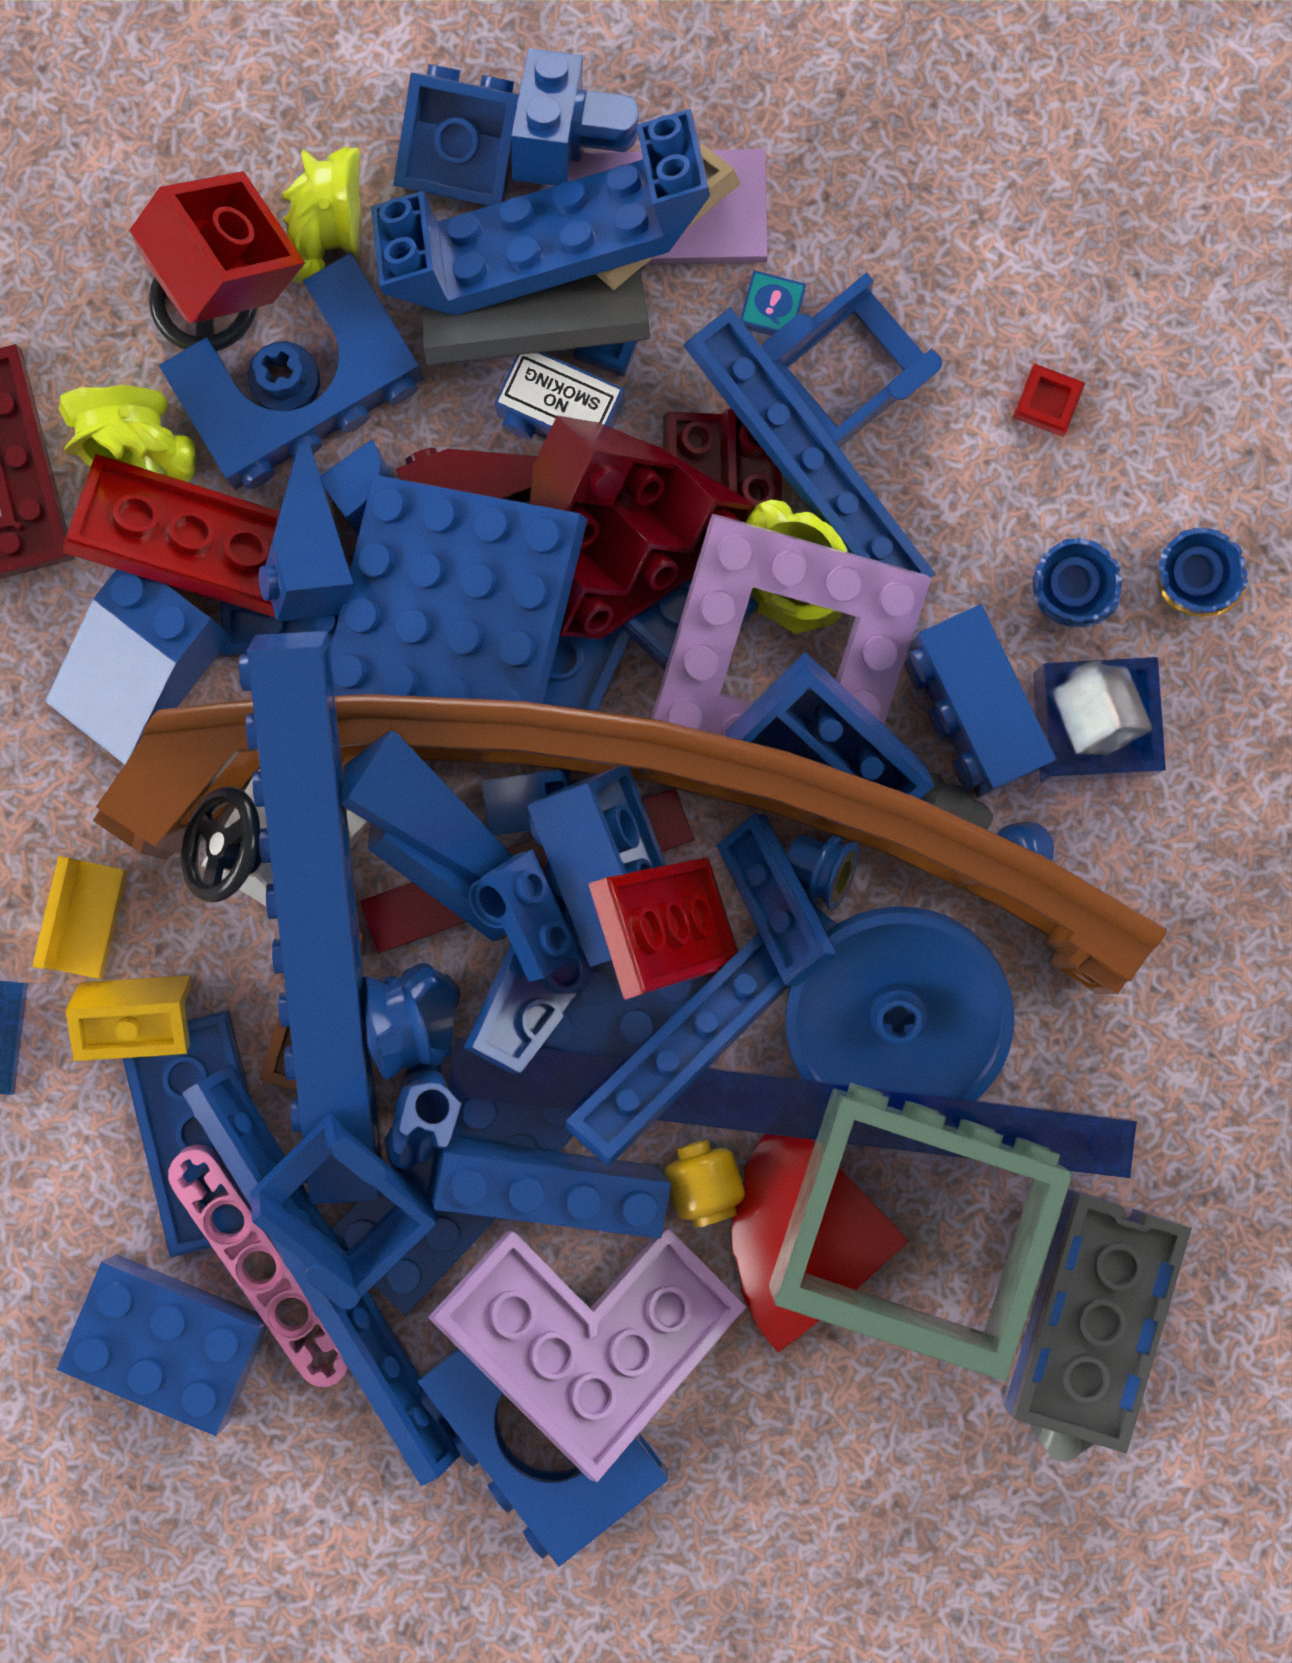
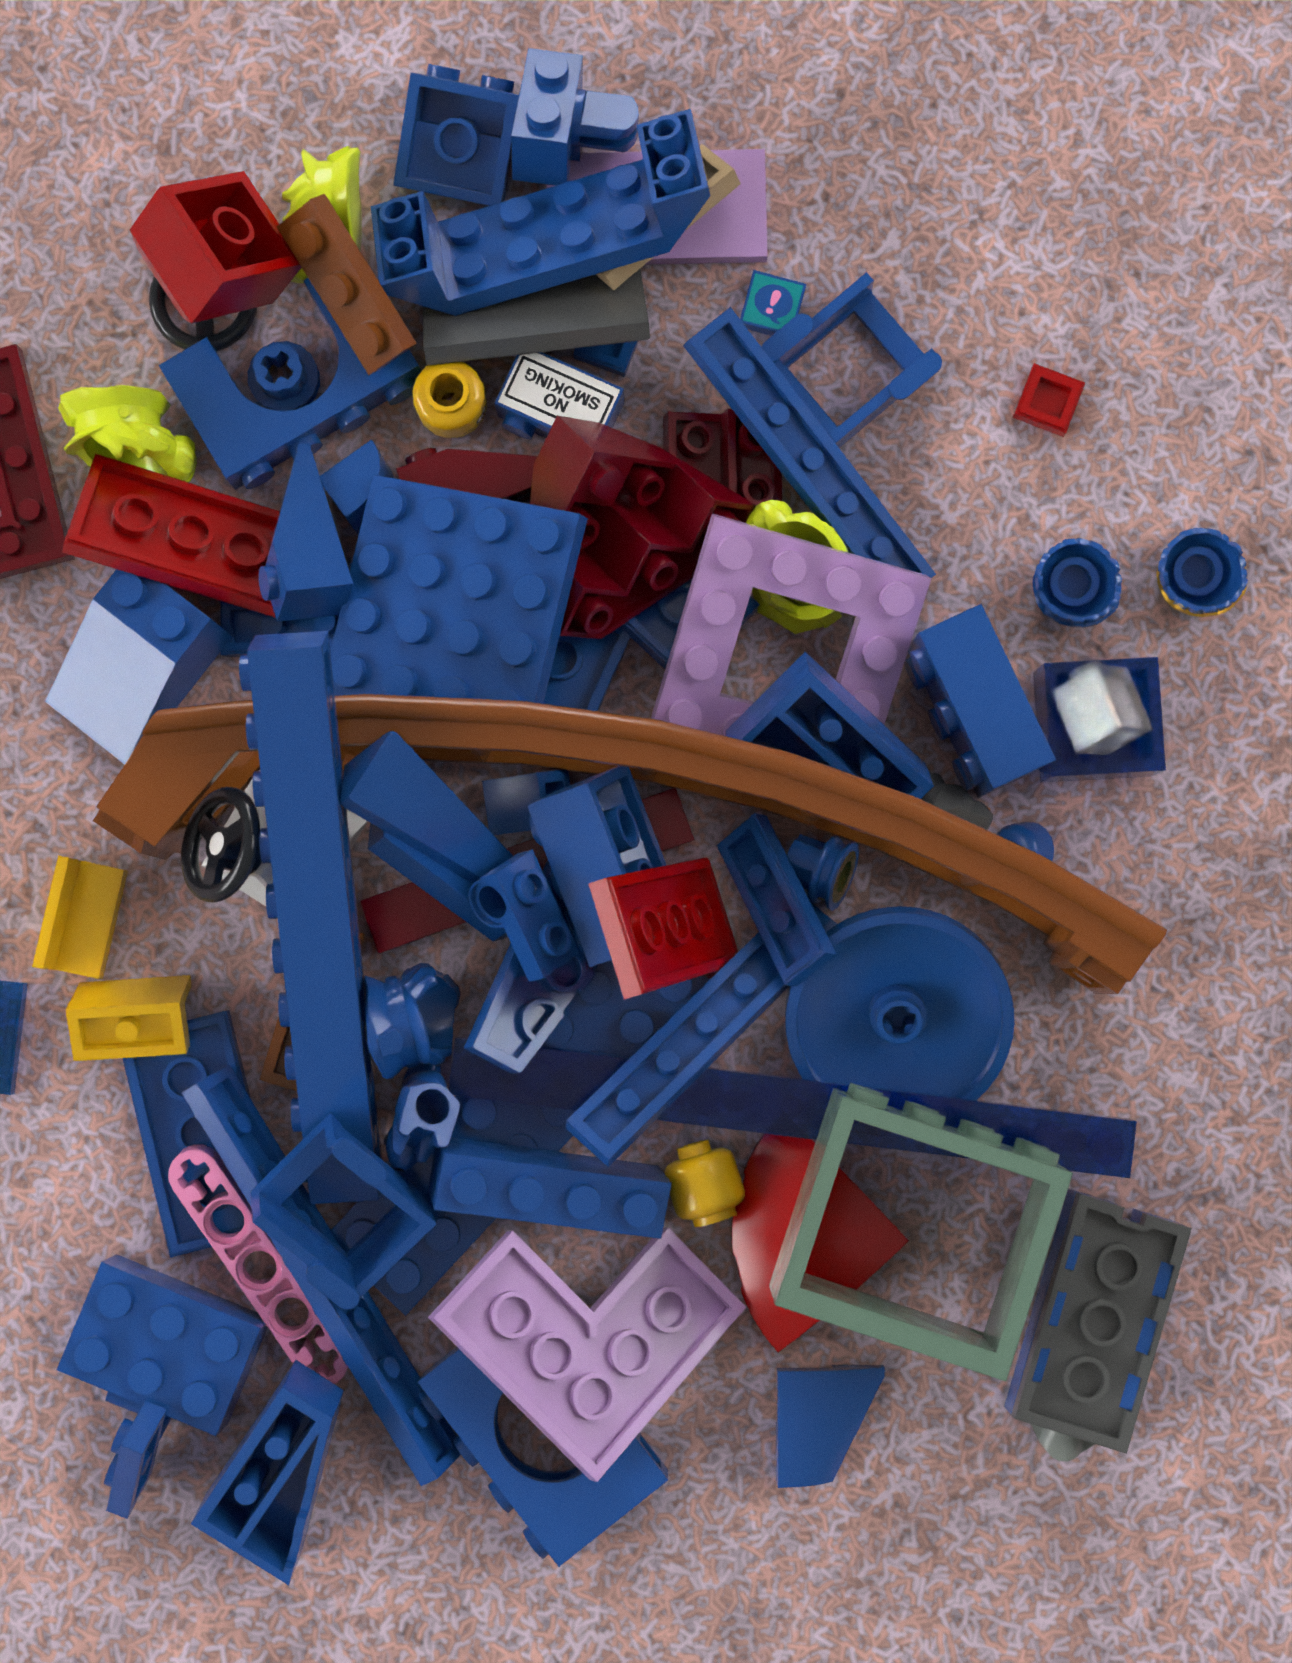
none -> blue plate [104,1392,172,1519]
none -> blue wedge [191,1360,344,1585]
none -> dark orange plate [277,194,417,375]
none -> yellow head [412,362,487,438]
none -> blue slope [776,1365,885,1488]

